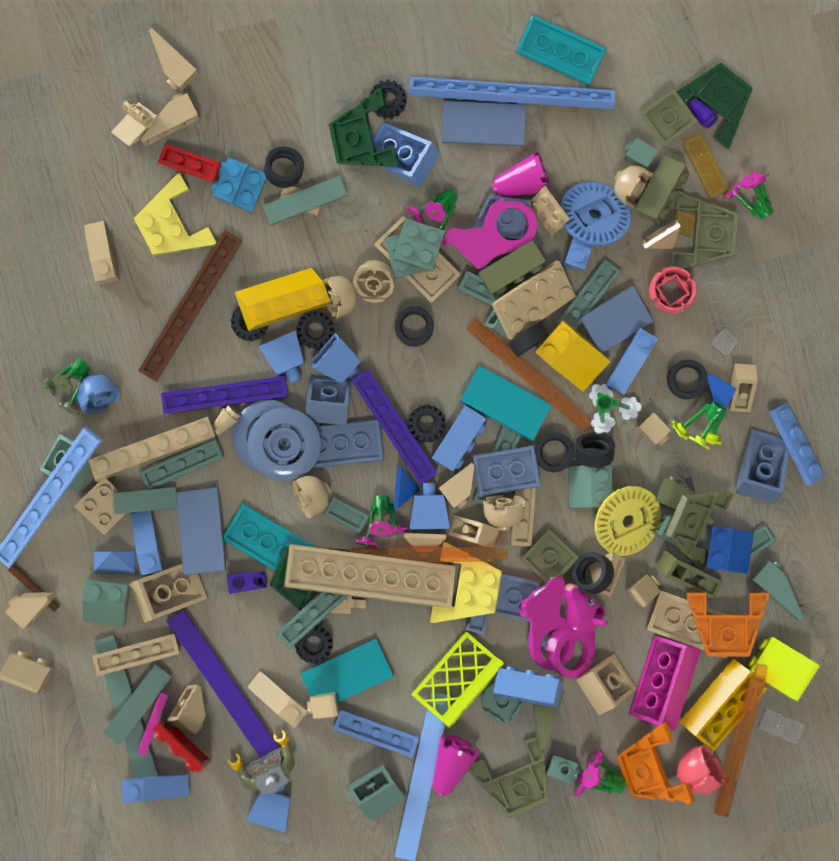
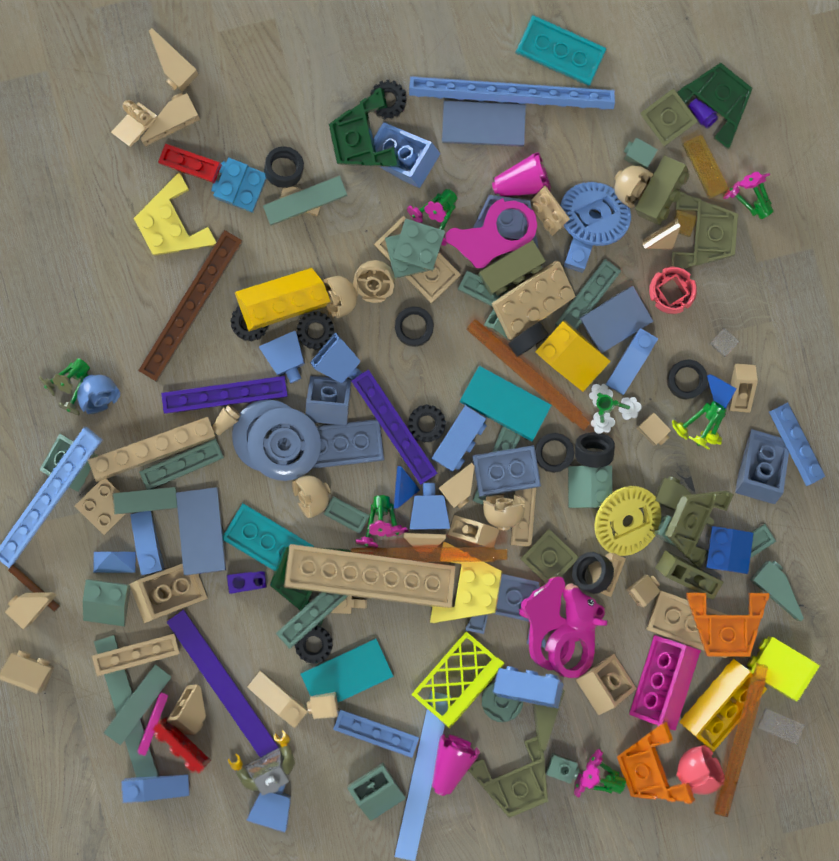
tan slope [84,220,119,285] -> none

